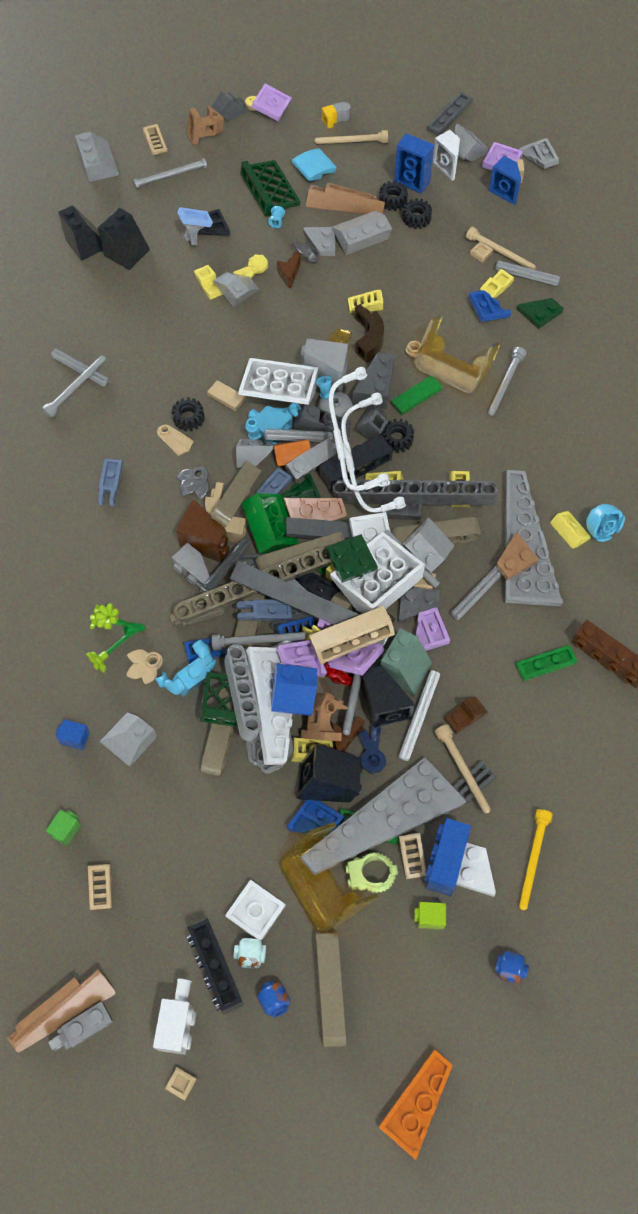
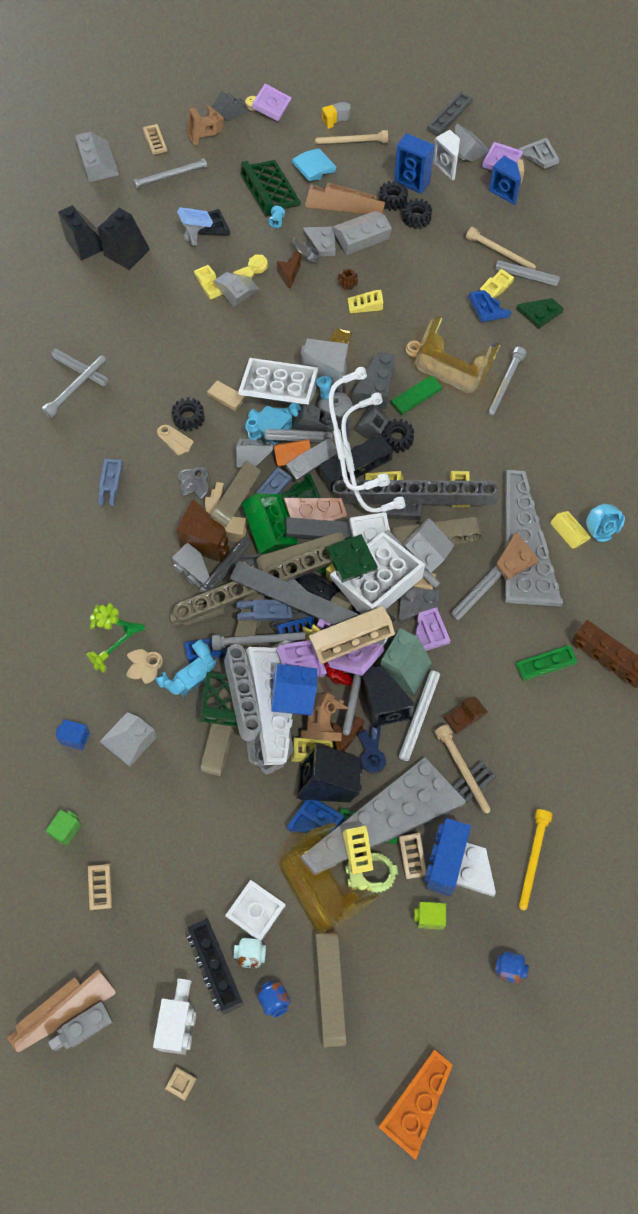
dark brown arch [354,304,384,363] -> none
tan tile [470,241,493,263] -> none
none -> reddish brown gear [338,269,358,290]
none -> light yellow slope [342,826,373,875]

